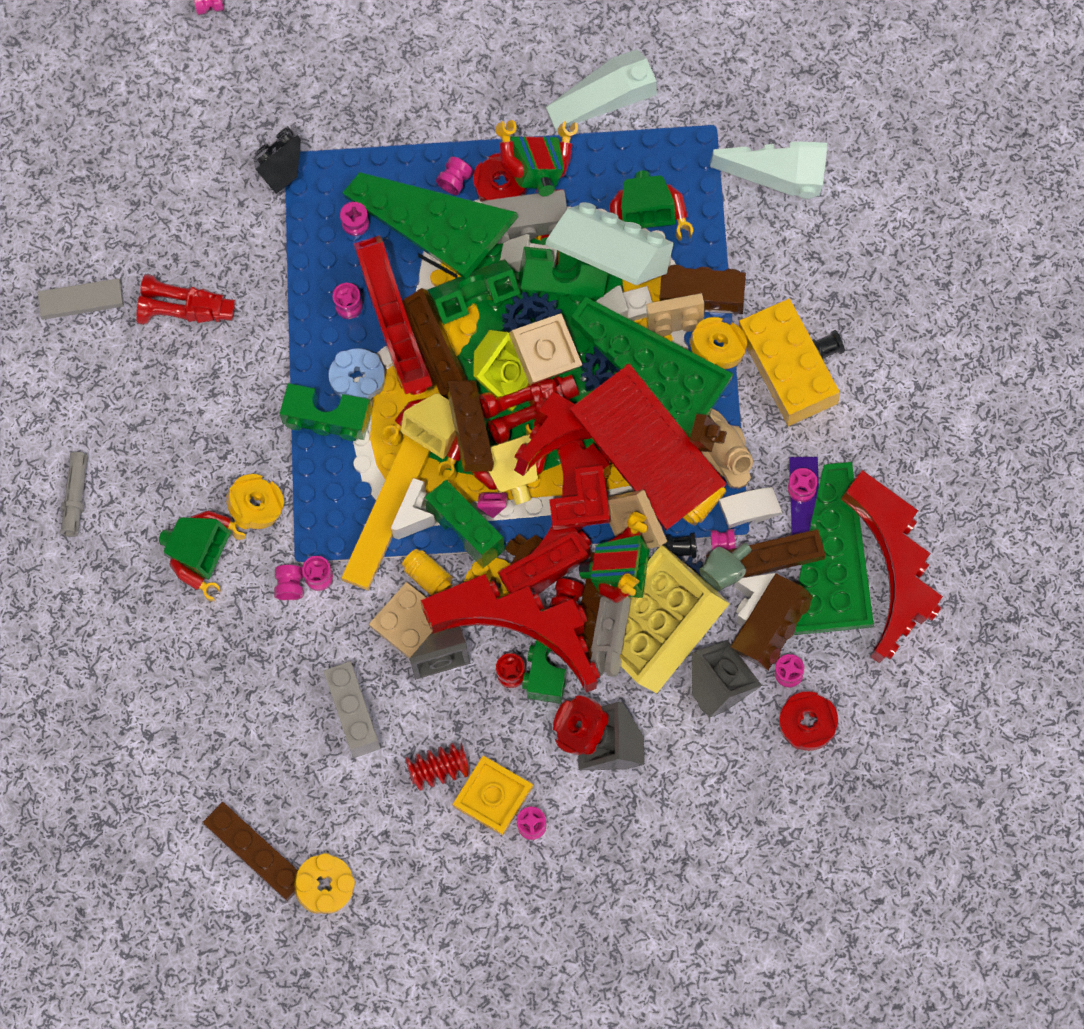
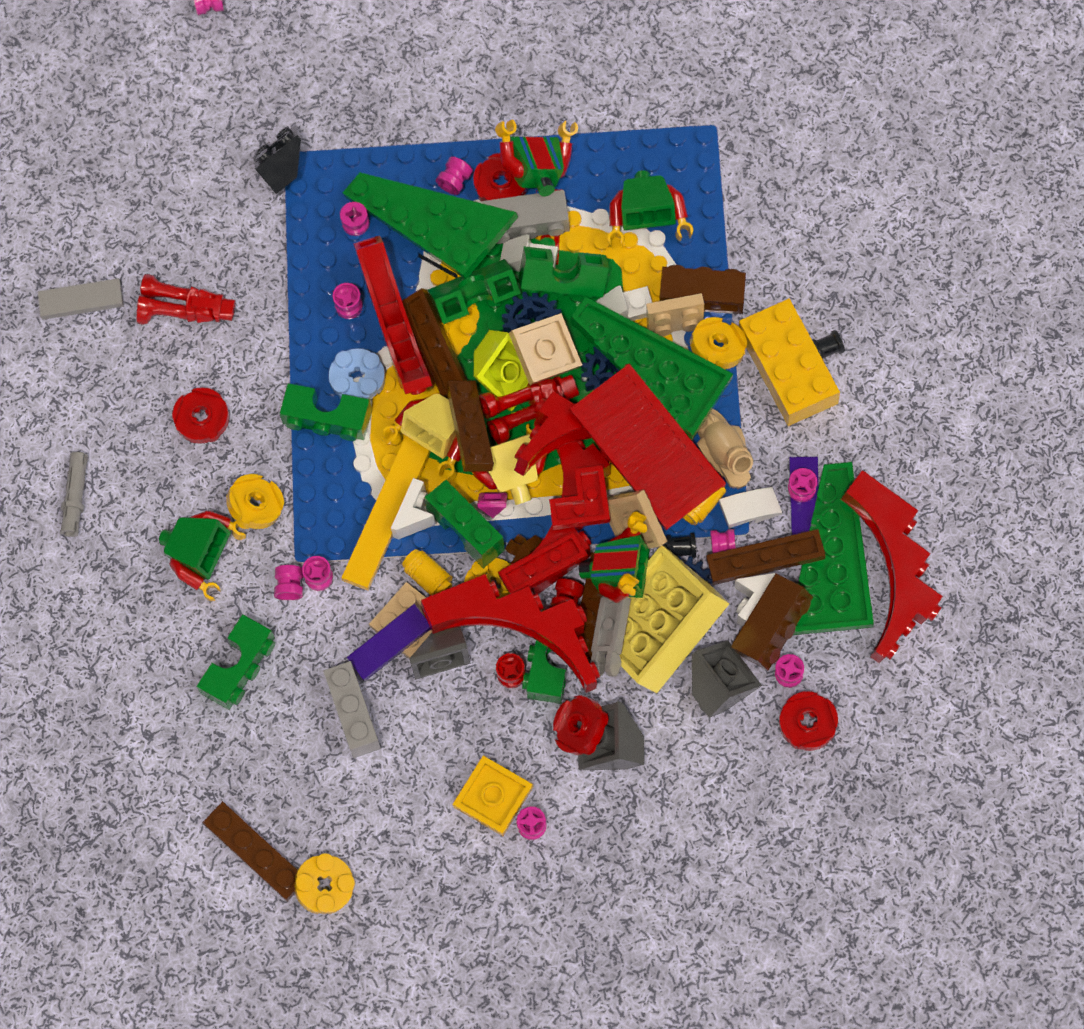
red piece [405,741,469,791] -> none
light aqua slope [545,202,673,285] -> none
light aqua wedge [546,49,657,131] -> none
reddish brown tile [689,414,727,452] -> none
sand green piece [699,543,752,591] -> none
light aqua wedge [710,141,827,199] -> none
none -> red plate [172,387,230,444]
none -> green arch [196,614,275,710]
none -> dark purple tile [347,604,431,681]

